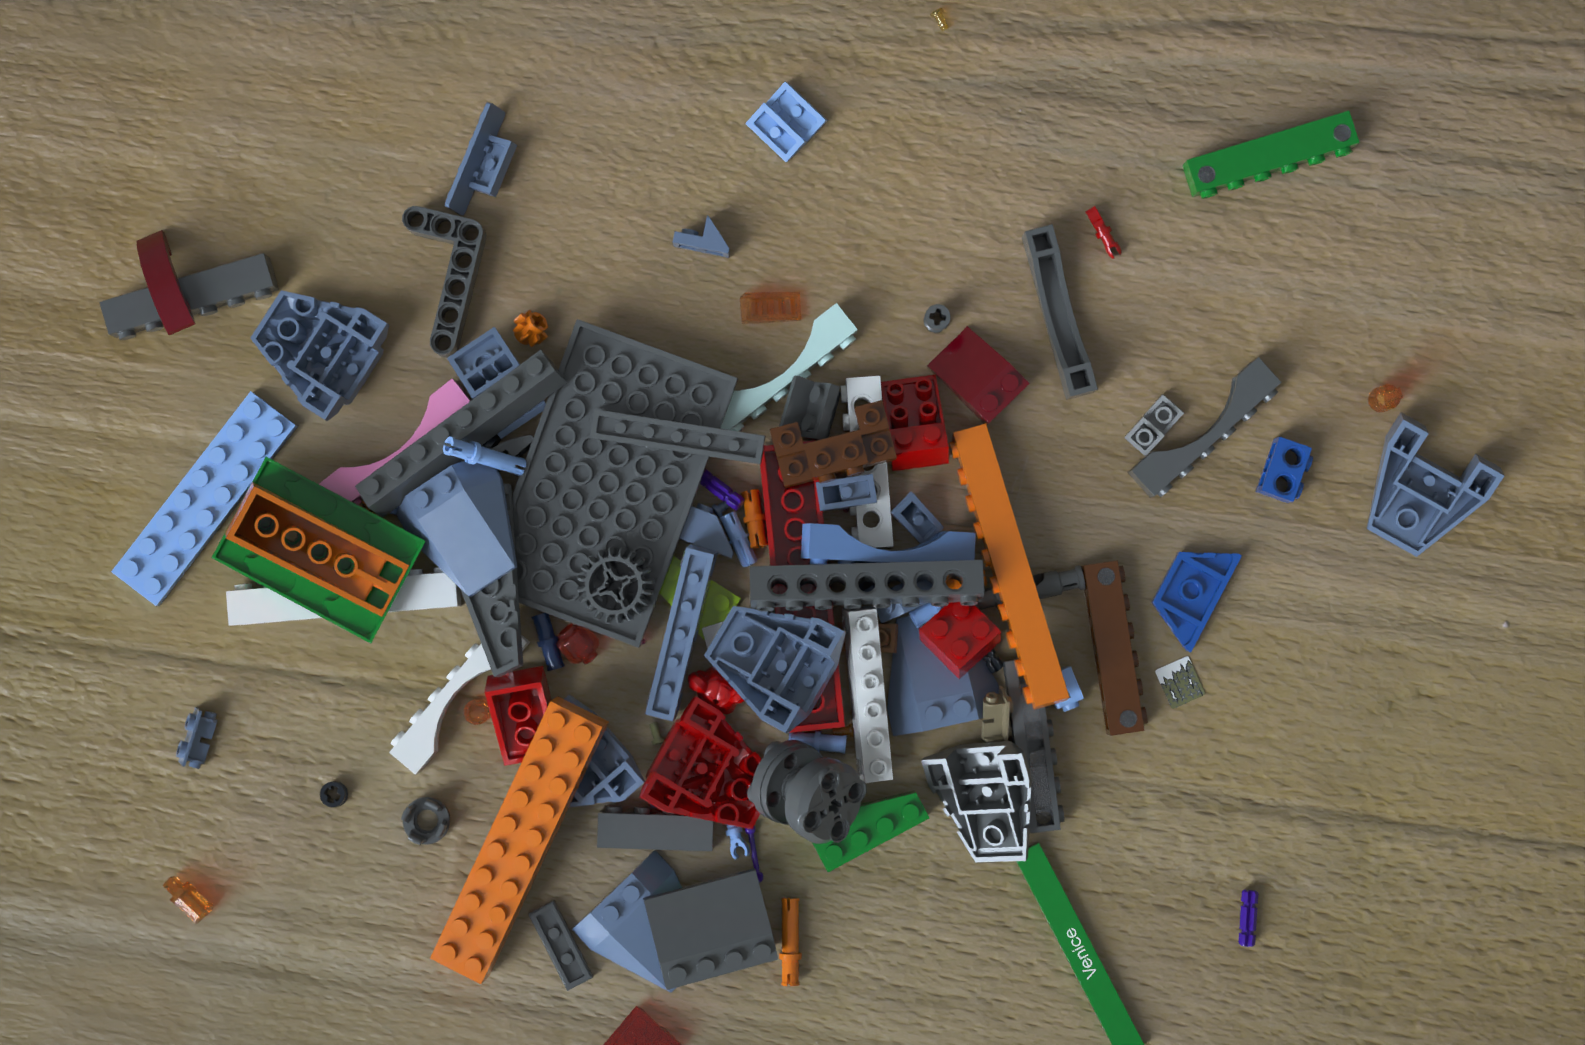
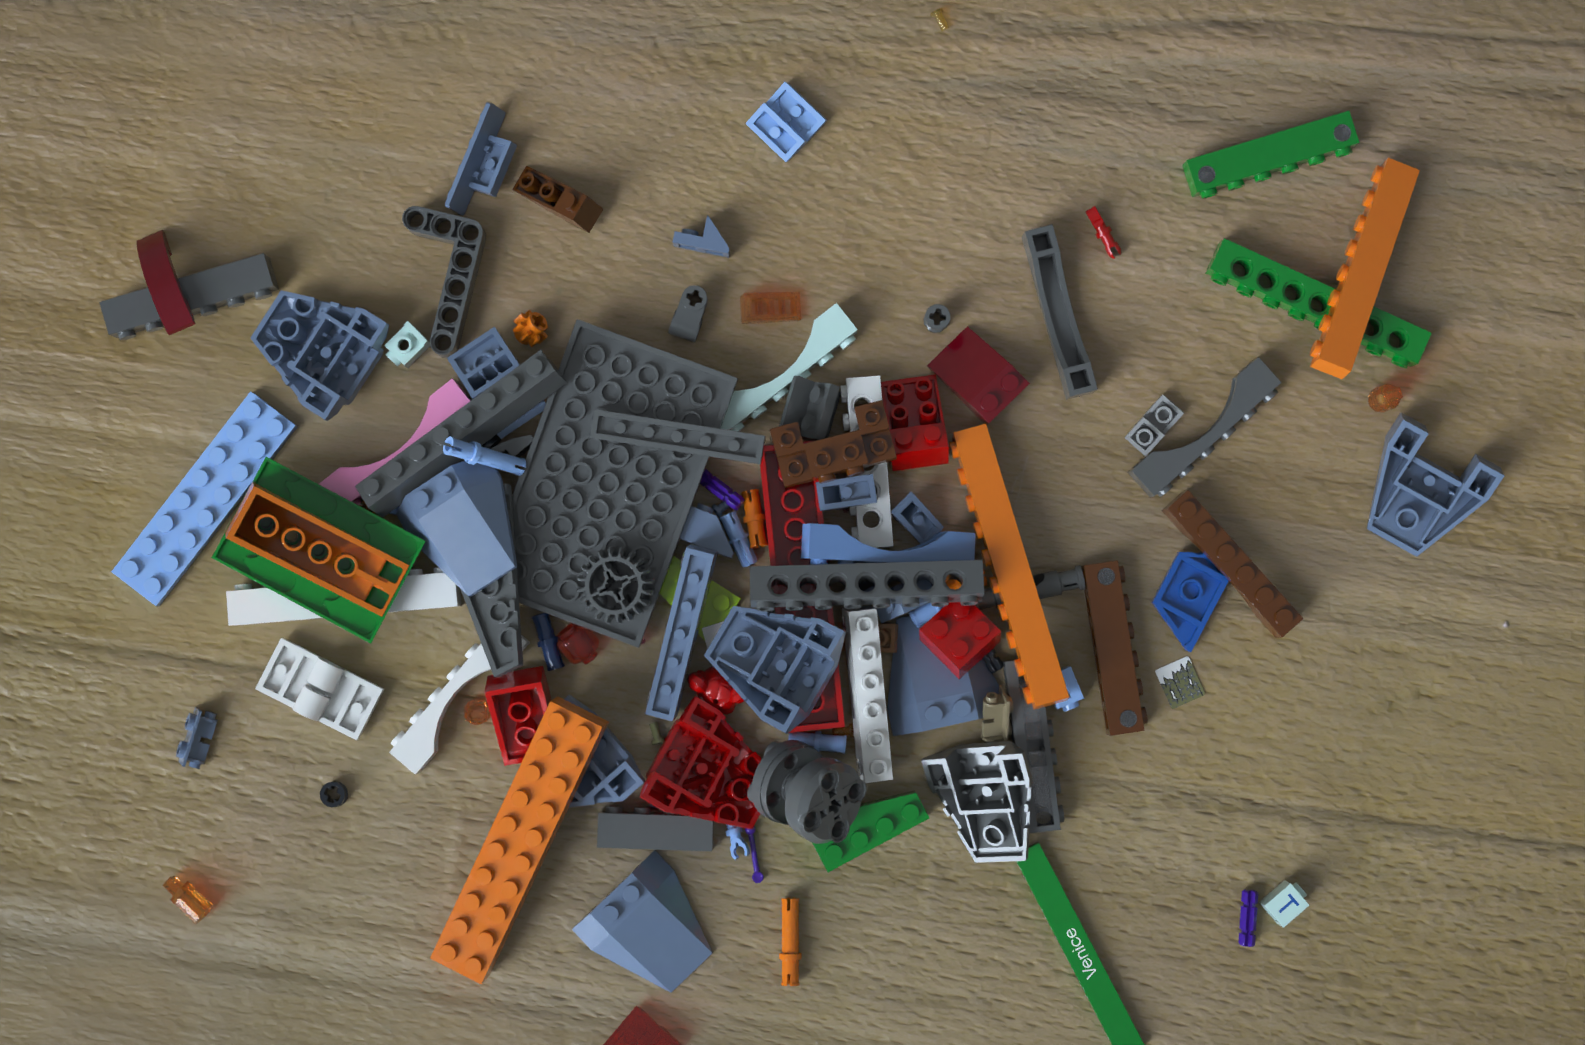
dark grey piece [401,797,450,845] -> none
dark grey tile [528,900,593,991] -> none
dark grey slope [643,868,778,990] -> none
blue brick [1256,437,1313,503] -> none
none -> white plate [255,638,384,740]
none -> light aqua brick [384,321,430,368]
none -> reddish brown slope [512,166,603,233]
none -> dark grey piece [668,285,708,343]
none -> reddish brown arch [1161,490,1303,638]
none -> green brick [1205,238,1432,368]
none -> light aqua brick [1259,880,1309,928]
none -> orange brick [1310,158,1420,379]

